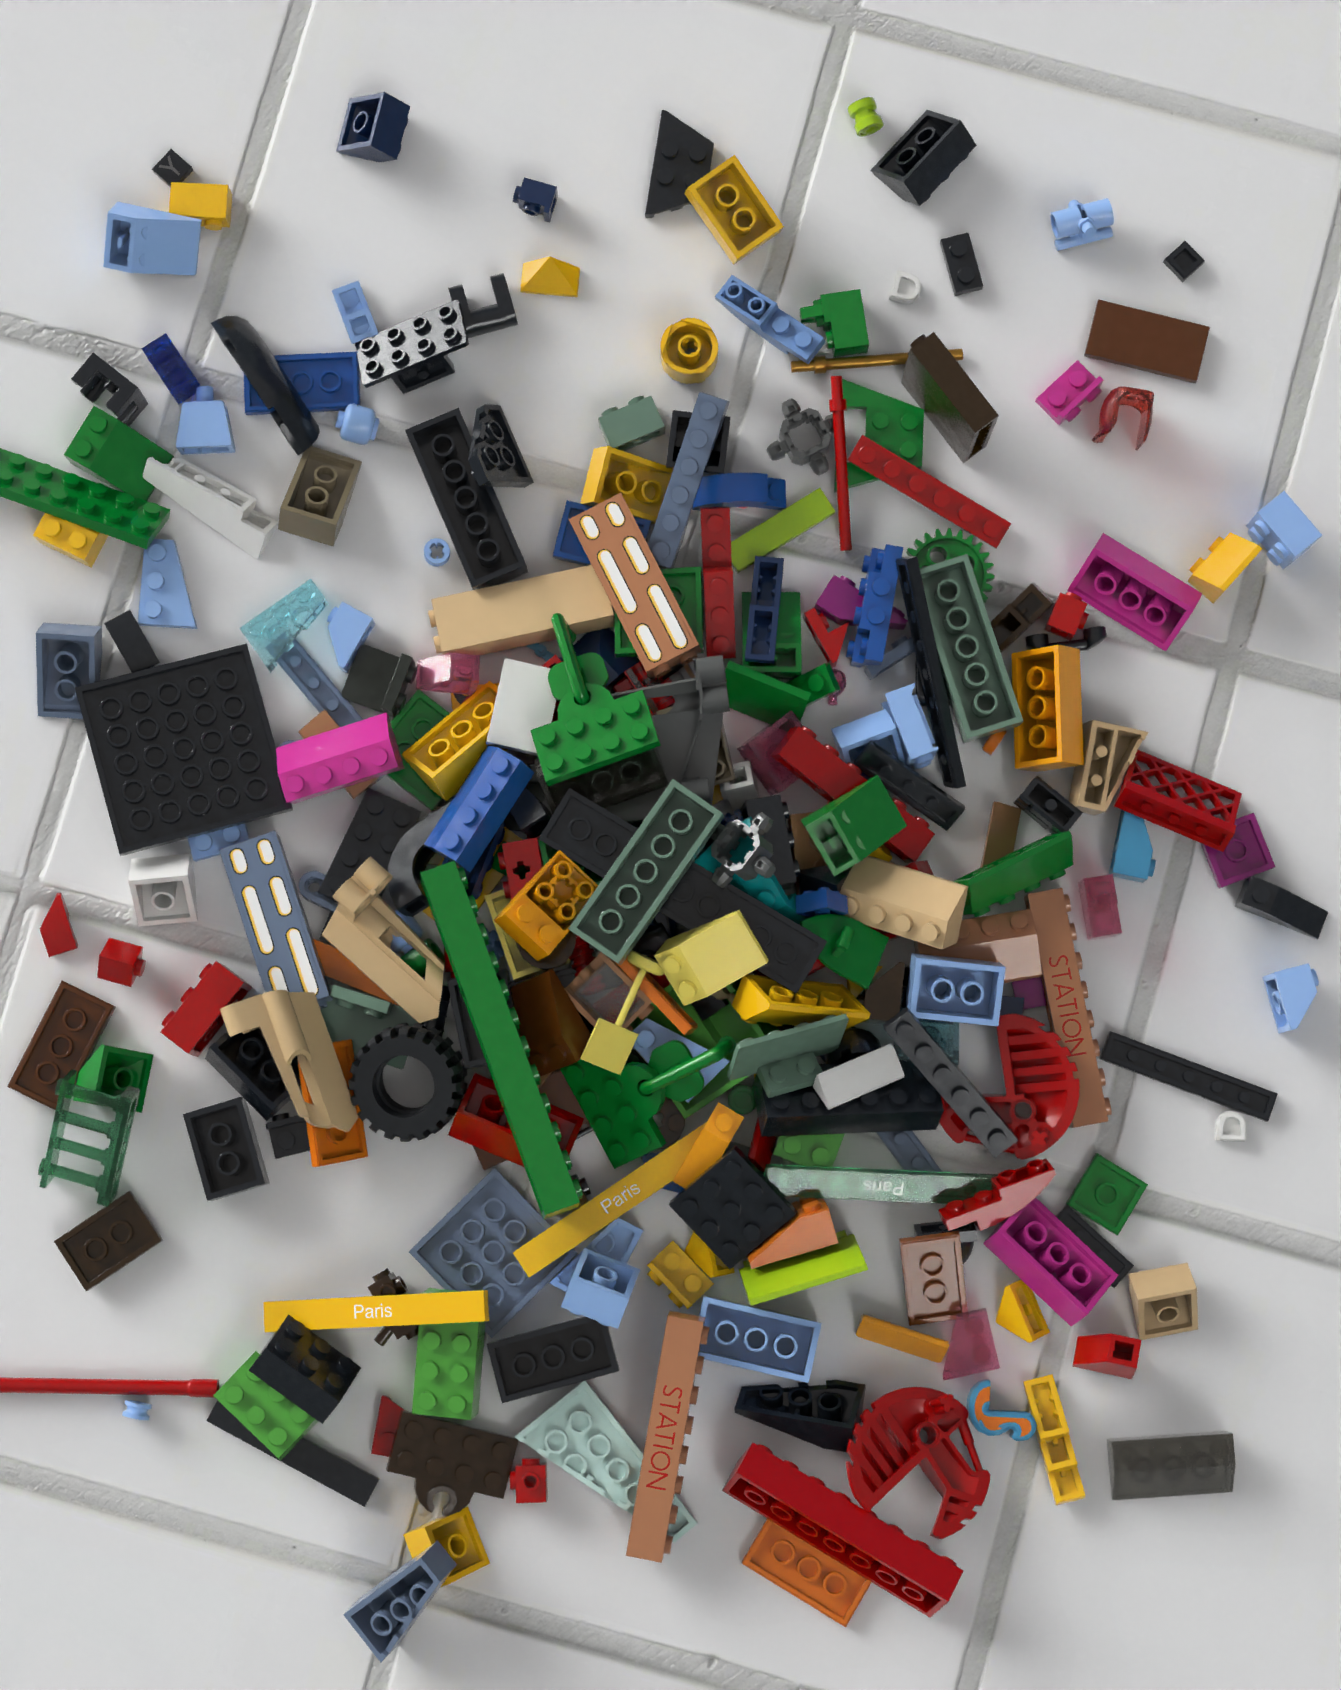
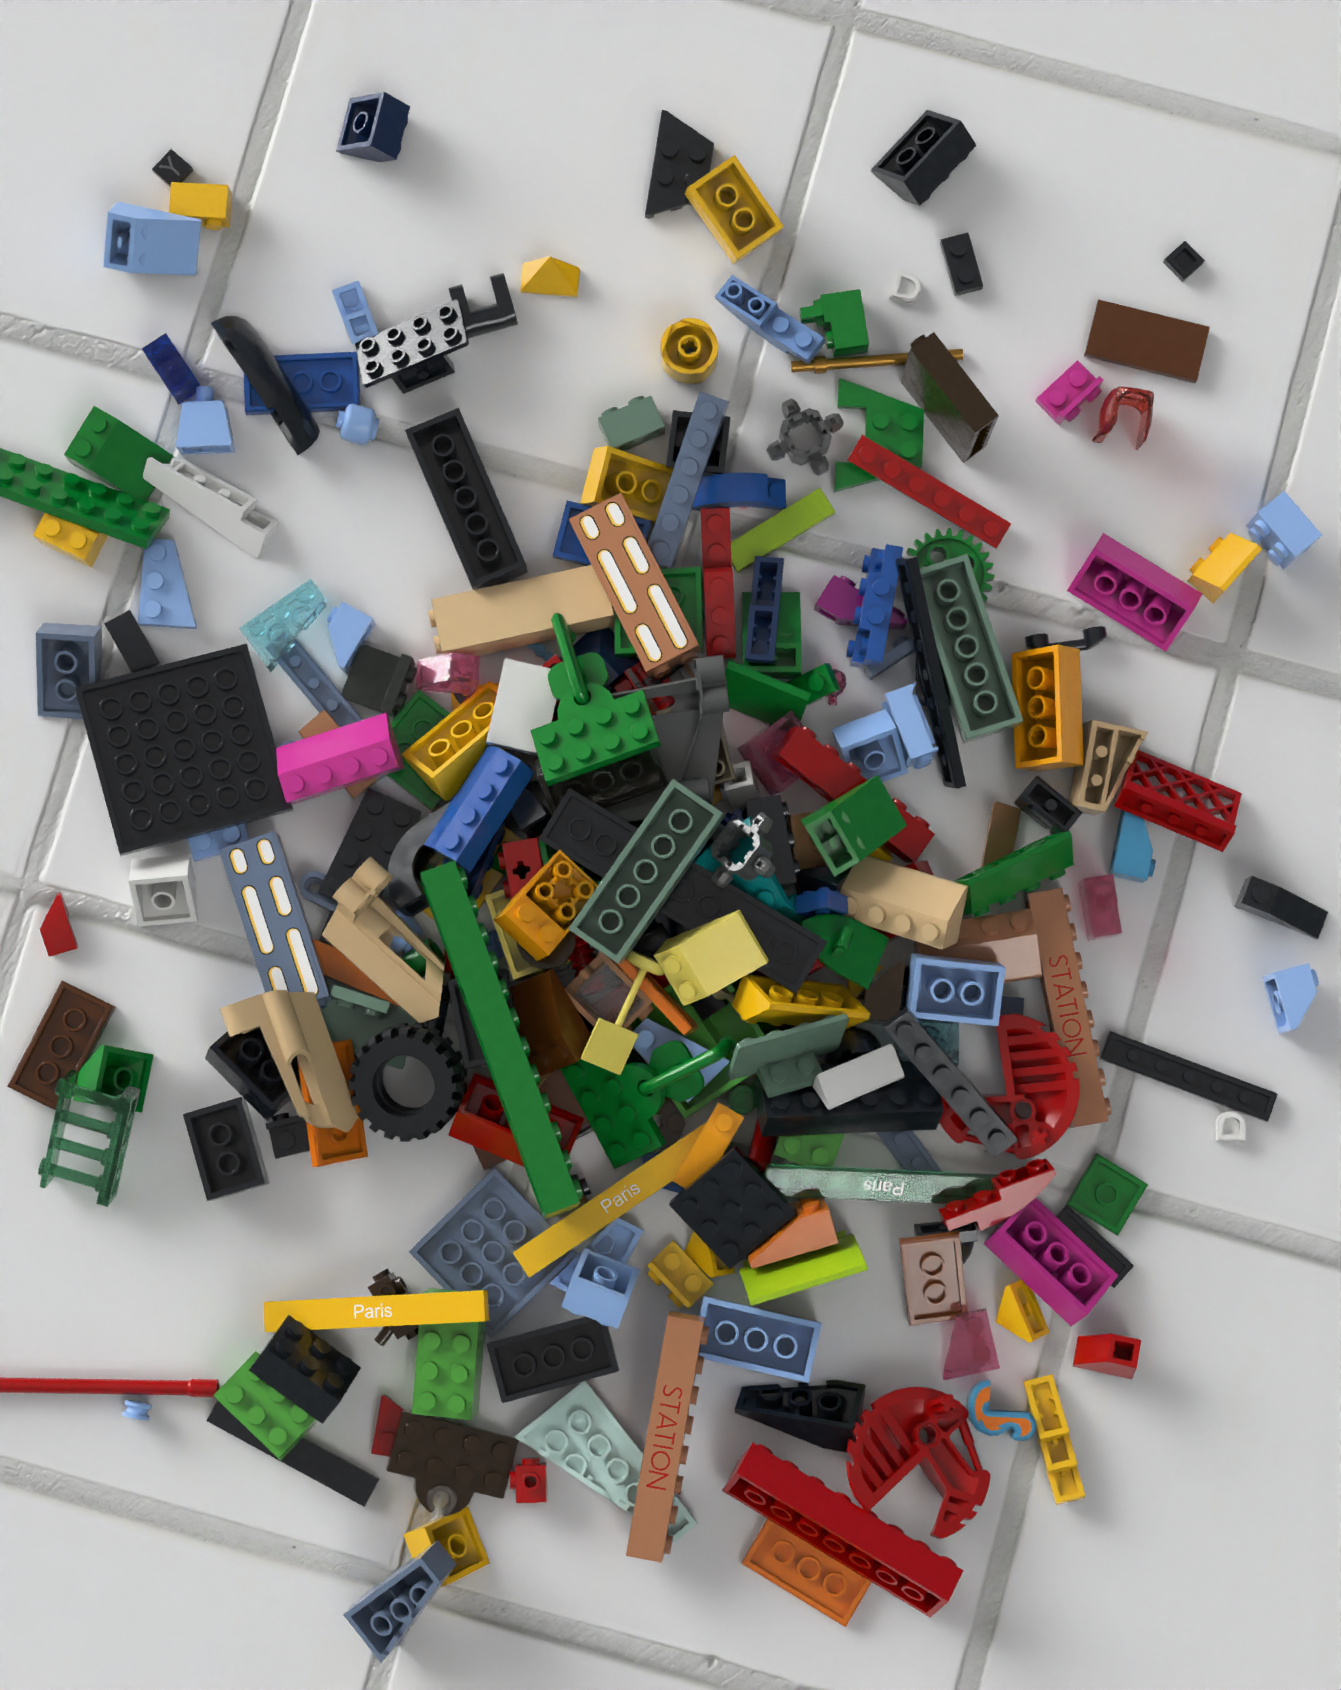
dark brown plate [54,1191,164,1291] -> none
black panel [71,353,148,426] -> none
red brick [97,938,146,987] -> none
red brick [160,961,252,1057] -> none
dark tan slope [278,446,362,547] -> none
light blue bush [424,538,450,567] -> none
black plate [468,404,534,488] -> none
dark blue brick [513,177,558,223] -> none
red slope [803,608,849,668] -> none
red bar [829,376,852,551] -> none
lime wheel [847,97,884,137] -> none
black tile [853,740,965,831] -> none
light orange slope [856,1314,949,1363] -> none
orange tile [982,730,1007,755] -> none
dark brown slope [991,583,1055,653] -> none
magenta tile [1011,977,1047,1010] -> none
red brick [1044,592,1089,641] -> none
light blue pin [1050,198,1114,251] -> none
clear smoke slope [1107,1431,1236,1500] -> none
tan slope [1129,1263,1198,1340] -> none
magenta plate [1201,813,1275,889] -> none

